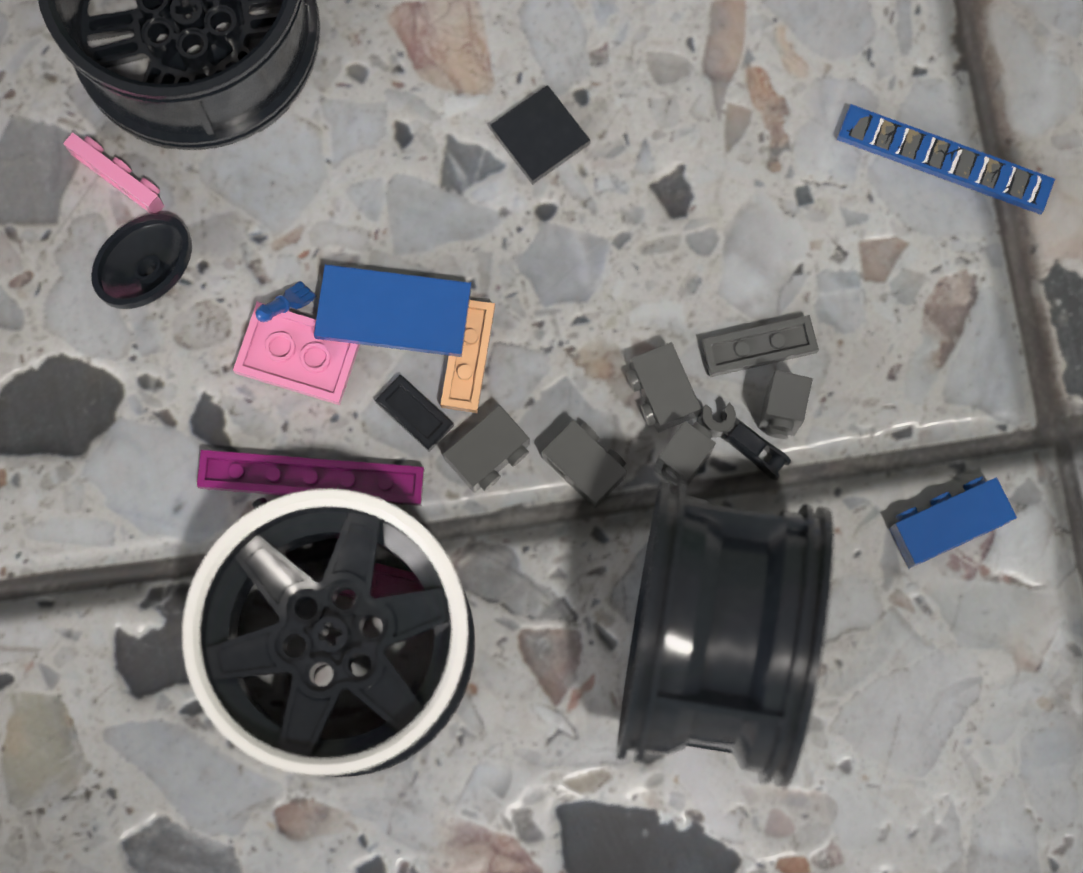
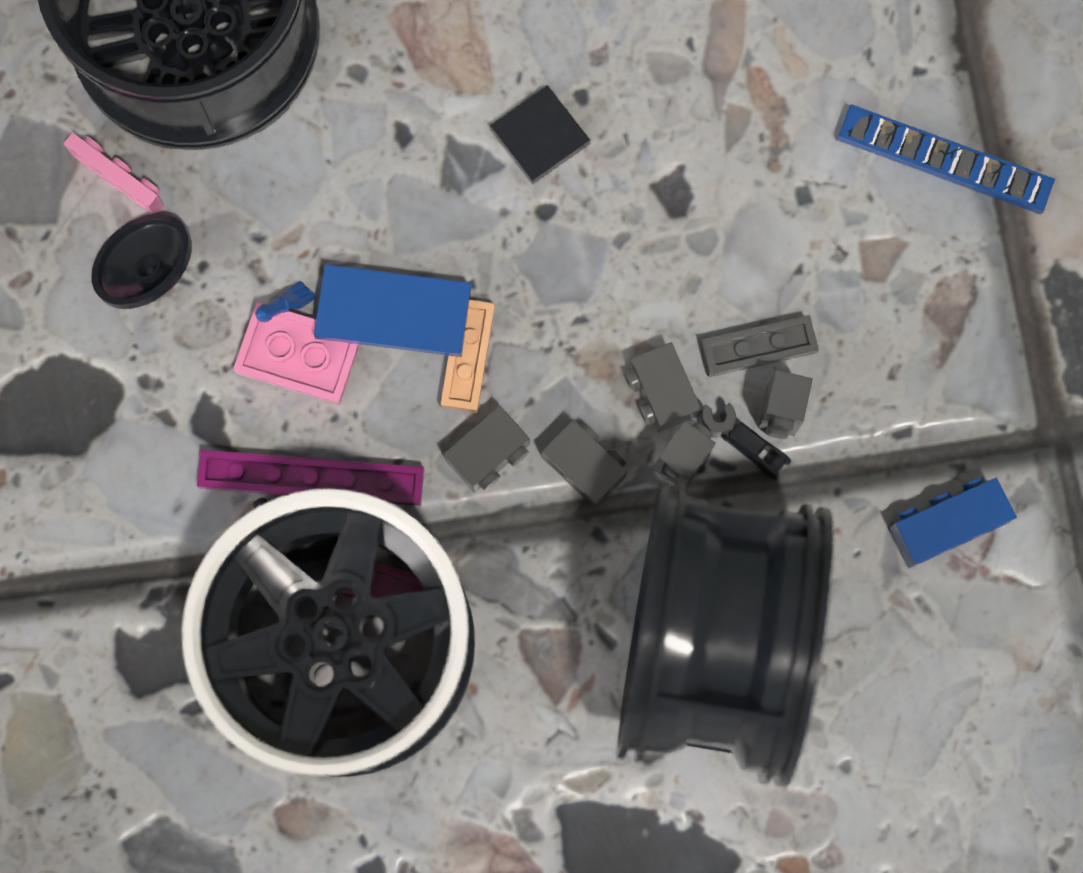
black tile [375,375,454,452] -> none

